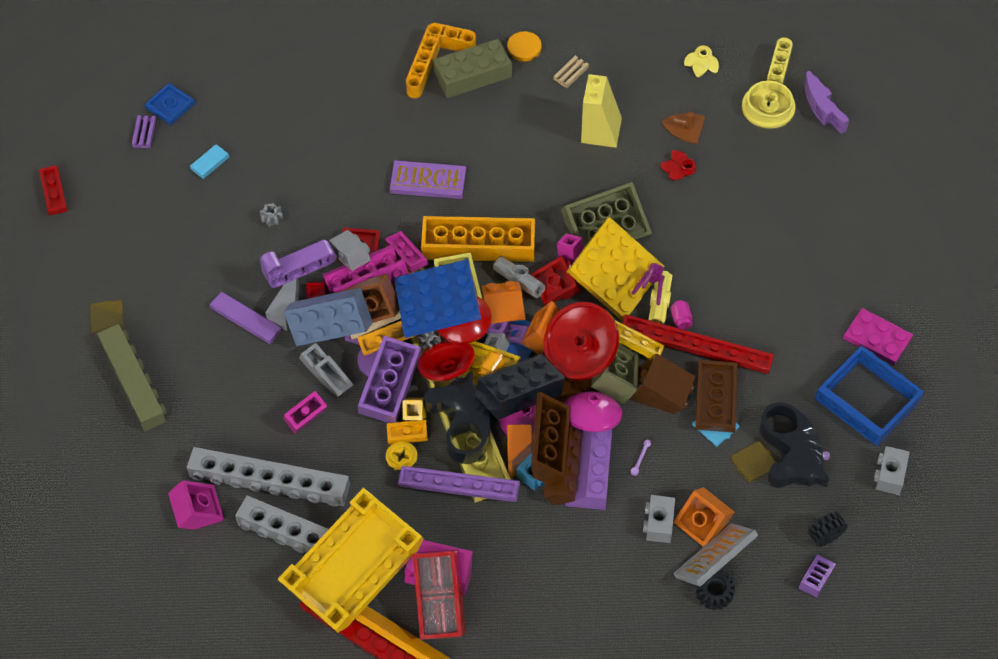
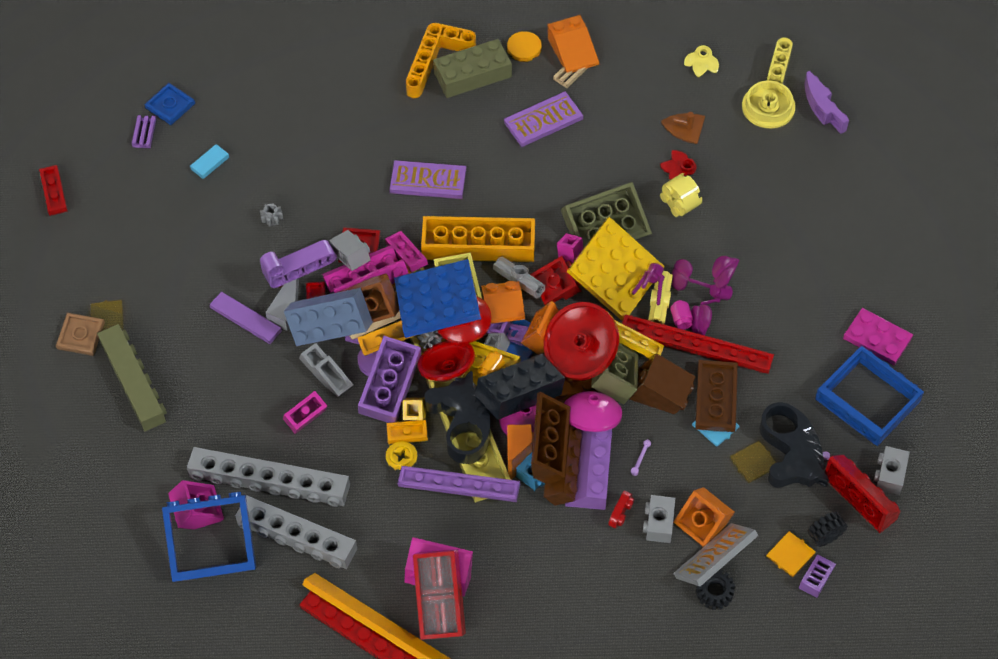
yellow slope [278,488,424,633] -> none
light yellow slope [581,74,622,148] -> none
none -> medium nougat tile [56,313,105,356]
none -> blue window [162,492,256,582]
none -> medium lavender tile [504,91,583,147]
none -> orange slope [548,15,599,73]
none -> red plate [608,490,634,529]
none -> light yellow brick [660,173,702,217]
none -> magenta plant [672,256,739,336]
none -> light orange piece [766,531,816,577]
none -> red slope [825,454,901,533]

